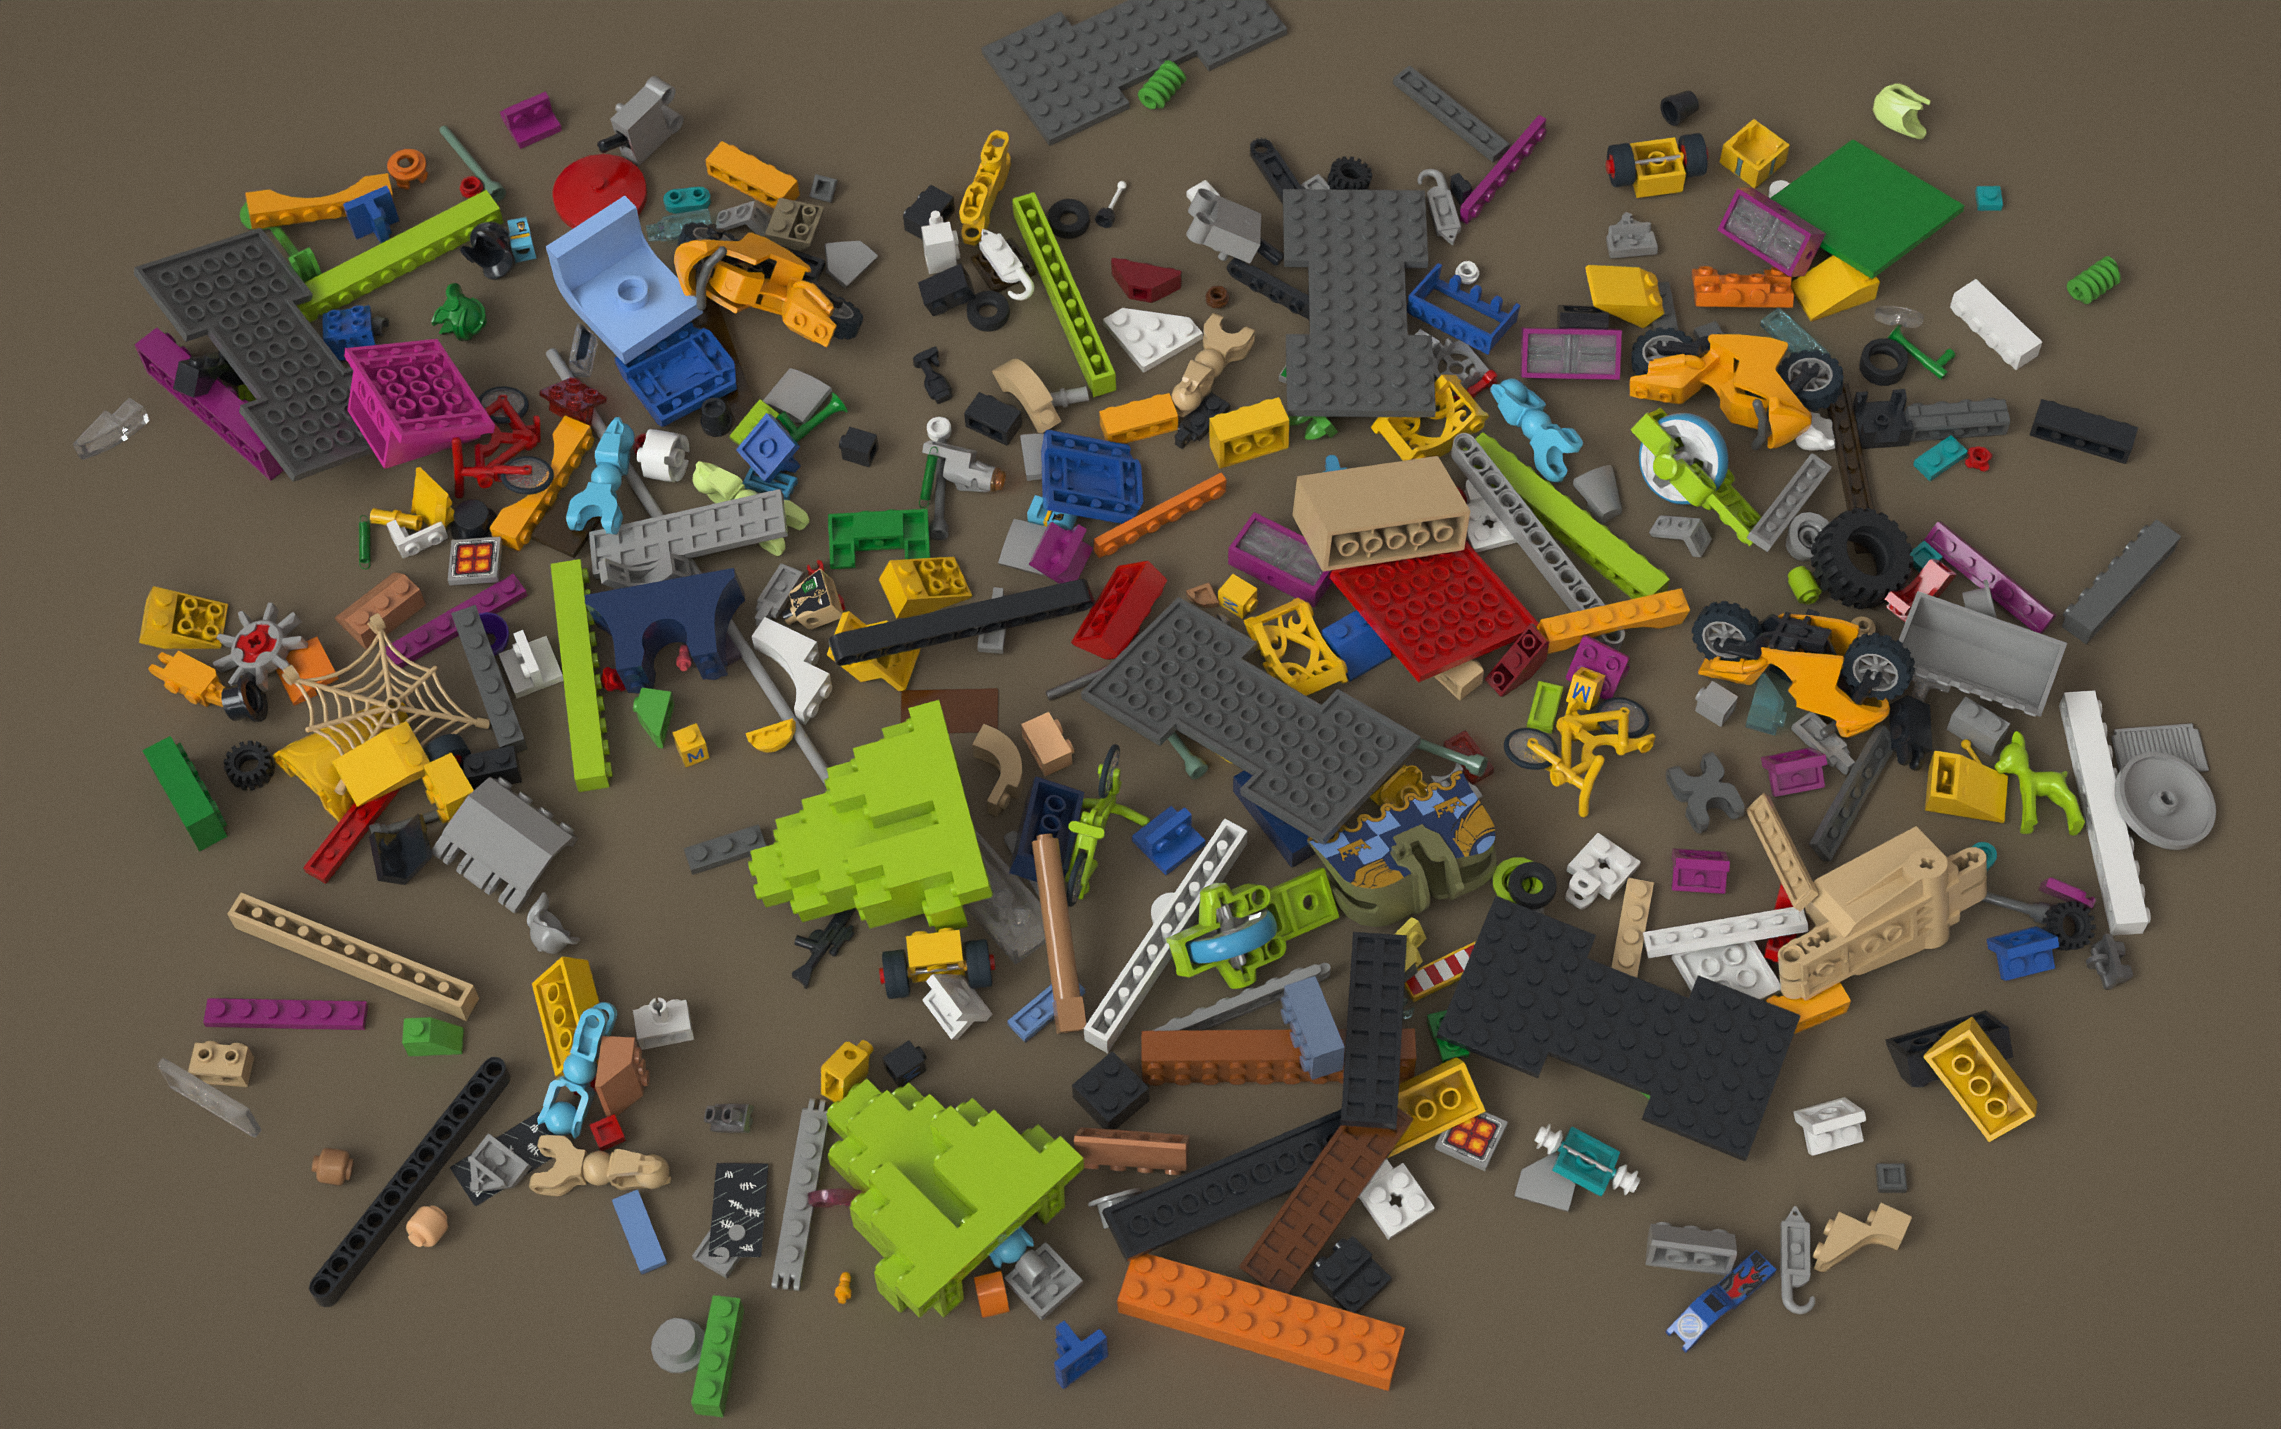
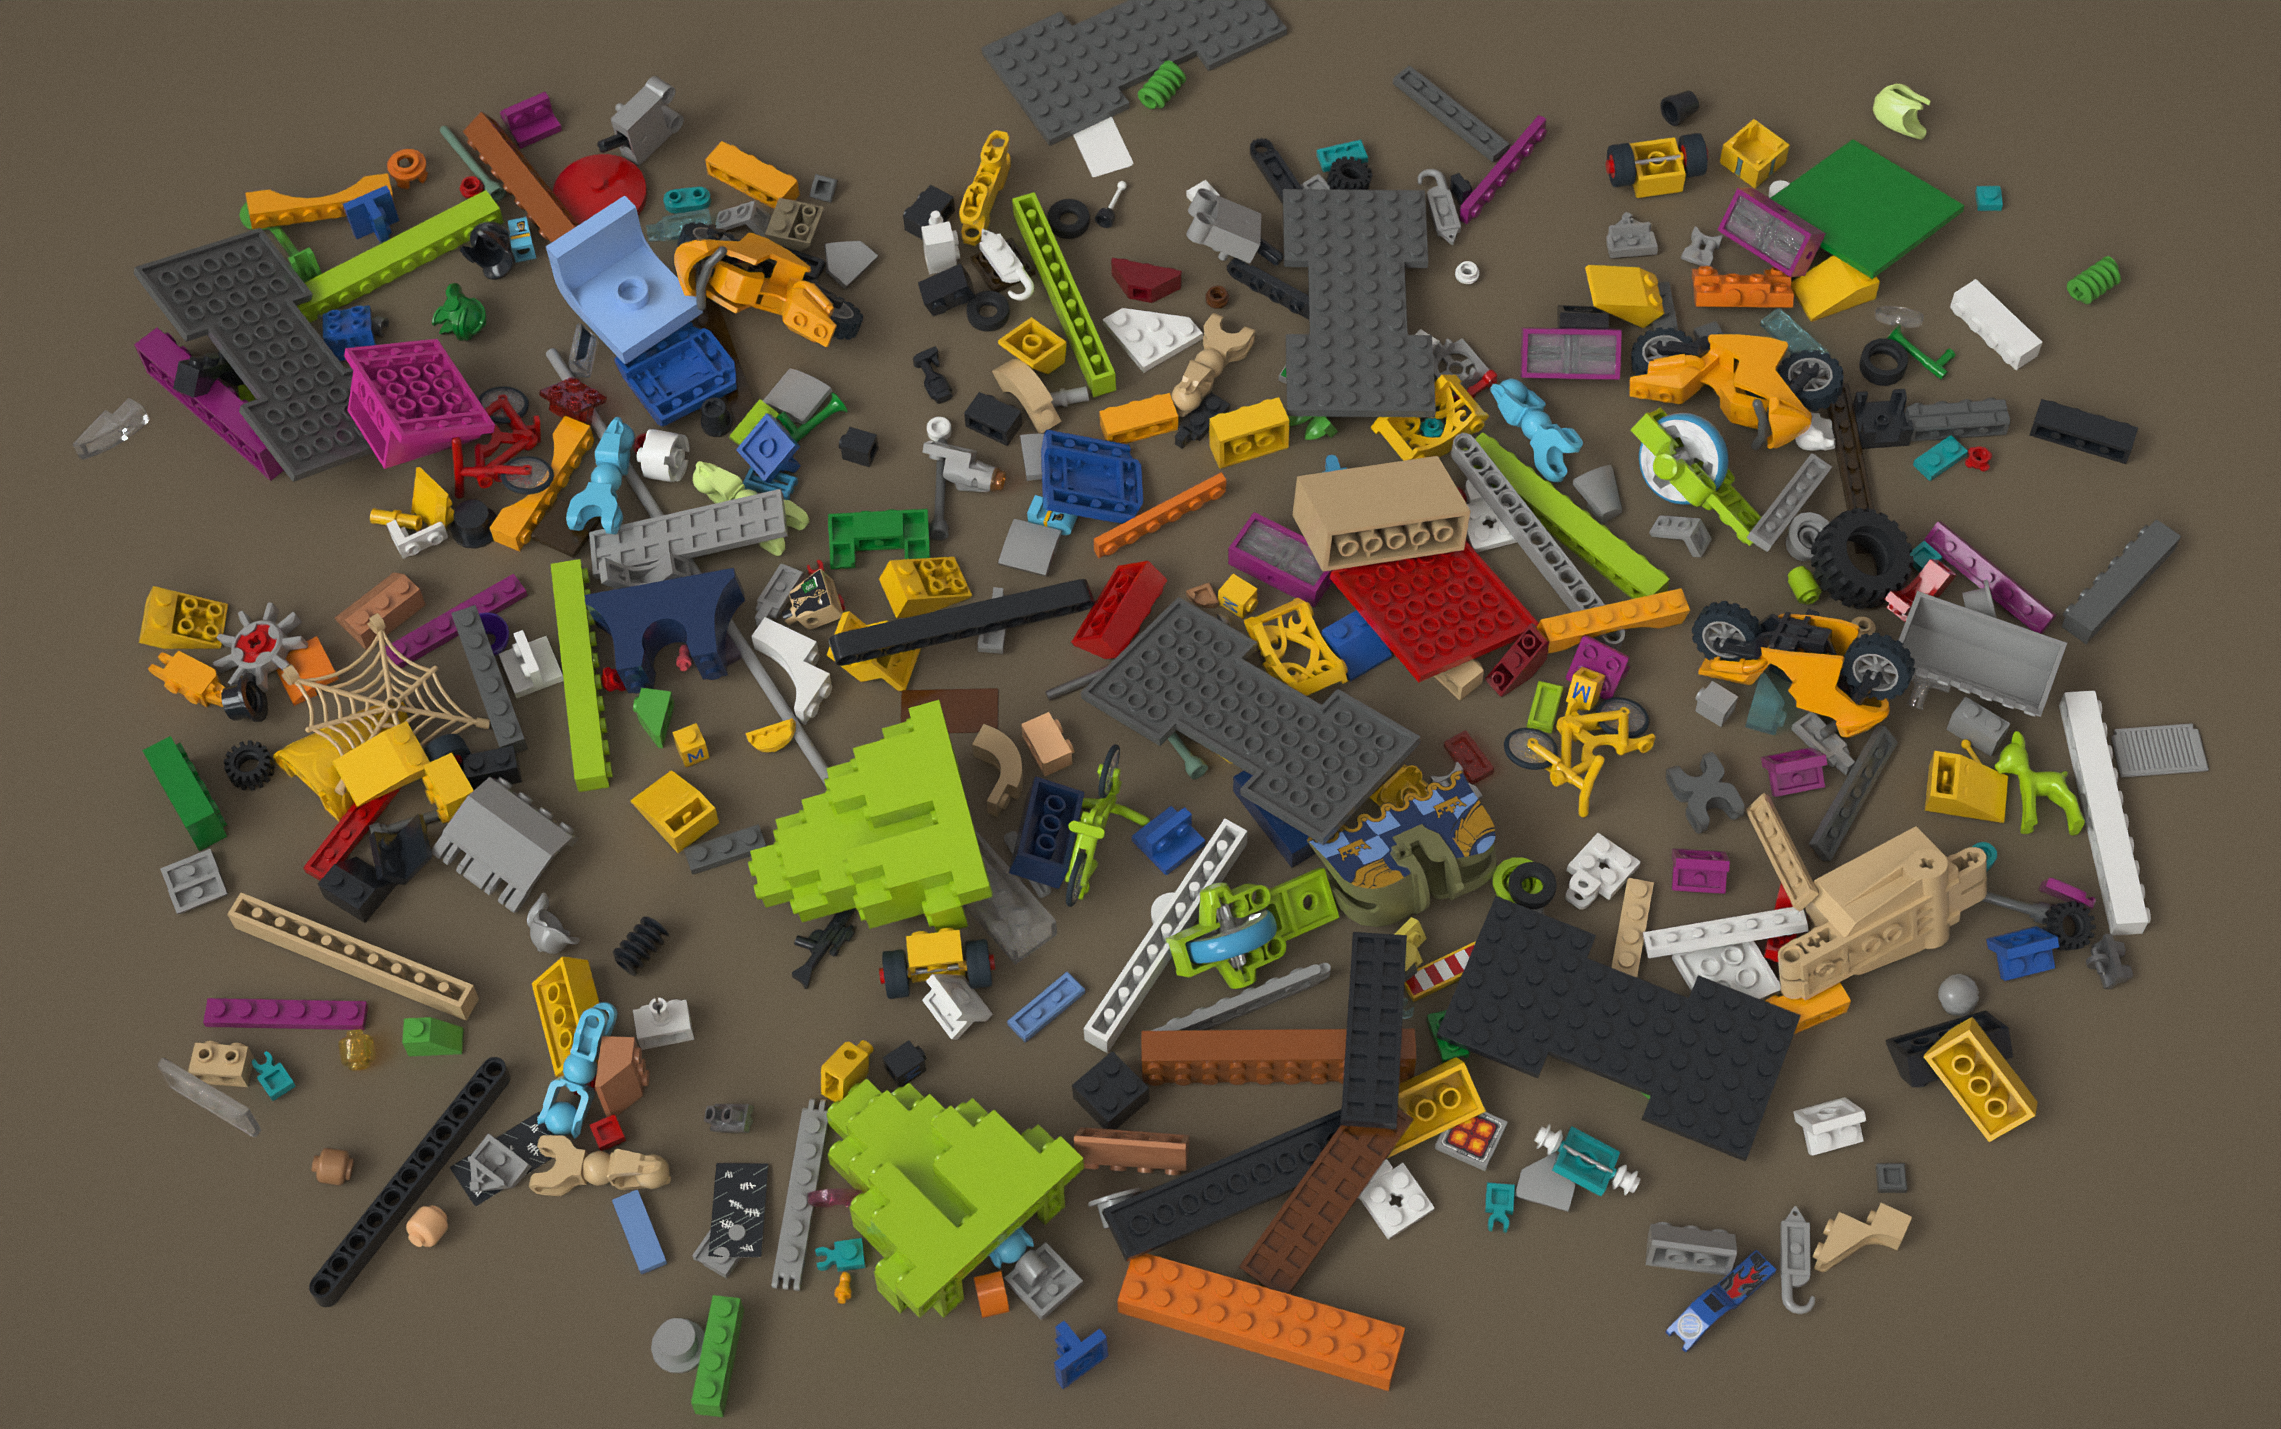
green piece [359,515,371,569] -> none
tile [448,537,503,586] -> none
green piece [919,446,938,509] -> none
magenta bracket [1029,522,1093,584] -> none
medium nougat brick [1032,834,1086,1034] -> none
sand blue brick [1280,976,1345,1080] -> none
black plate [1313,1236,1392,1314] -> none
blue window [1406,263,1521,355] -> none
sand green piece [1416,739,1488,777] -> none
black hinge [1889,695,1932,771] -> none
light grey dish [2115,752,2216,850] -> none
none -> light grey slope [160,849,228,915]
none -> teal plate [252,1051,296,1101]
none -> black slope [318,857,397,923]
none -> clear yellow head [338,1029,376,1071]
none -> dark orange brick [463,111,579,243]
none -> black piece [613,916,670,976]
none -> yellow slope [630,770,719,853]
none -> teal plate [815,1238,866,1272]
none -> yellow slope [998,317,1067,374]
none -> white sticker [1073,117,1134,177]
none -> teal plate [1316,139,1368,172]
none -> teal plate [1420,418,1444,438]
none -> teal plate [1485,1182,1515,1233]
none -> light grey piece [1681,226,1723,267]
none -> light grey hair [1938,974,1979,1016]

